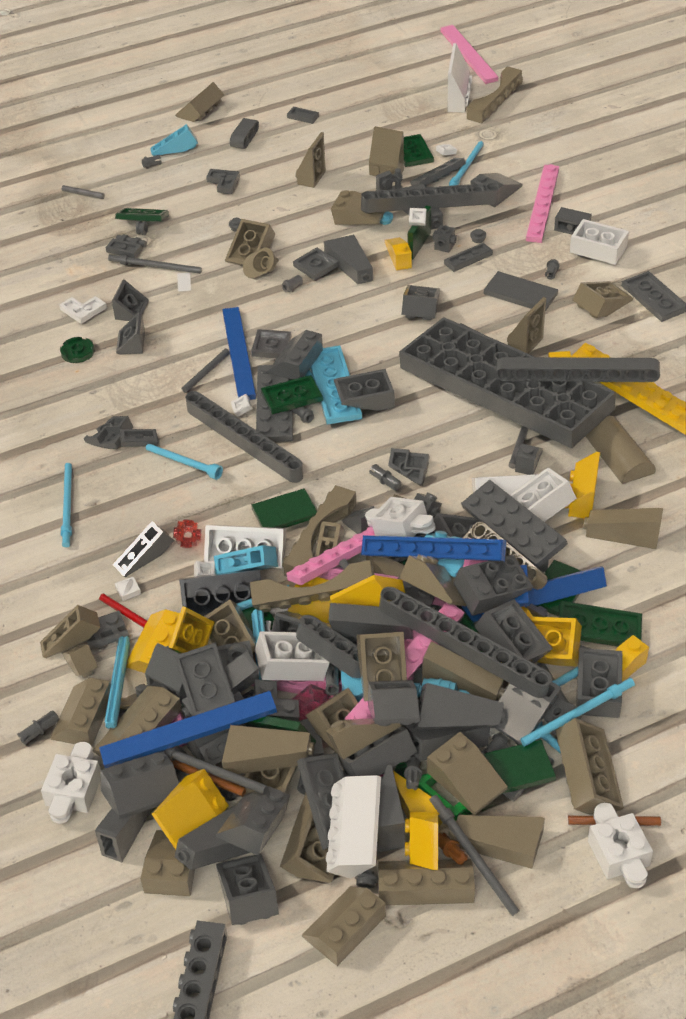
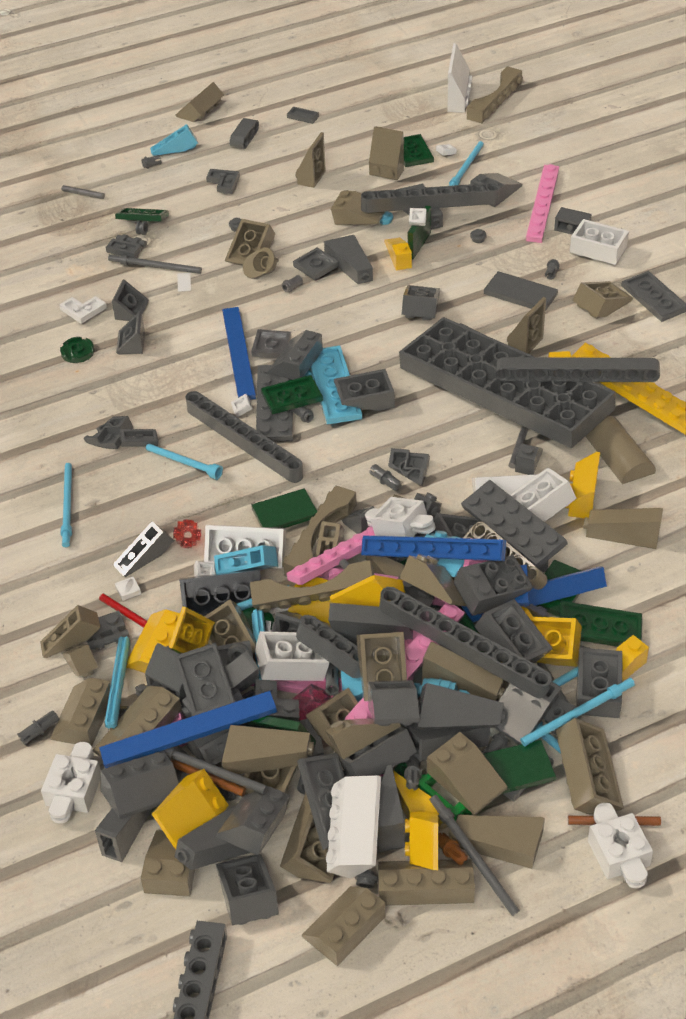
dark grey bar [181,348,230,393] -> none
dark grey plate [376,168,403,191] -> none
dark grey plate [410,158,466,187] -> none
dark grey brick [433,225,457,253] -> none
bright pink tile [440,25,498,84] -> none
dark grey tile [444,243,493,272] -> none

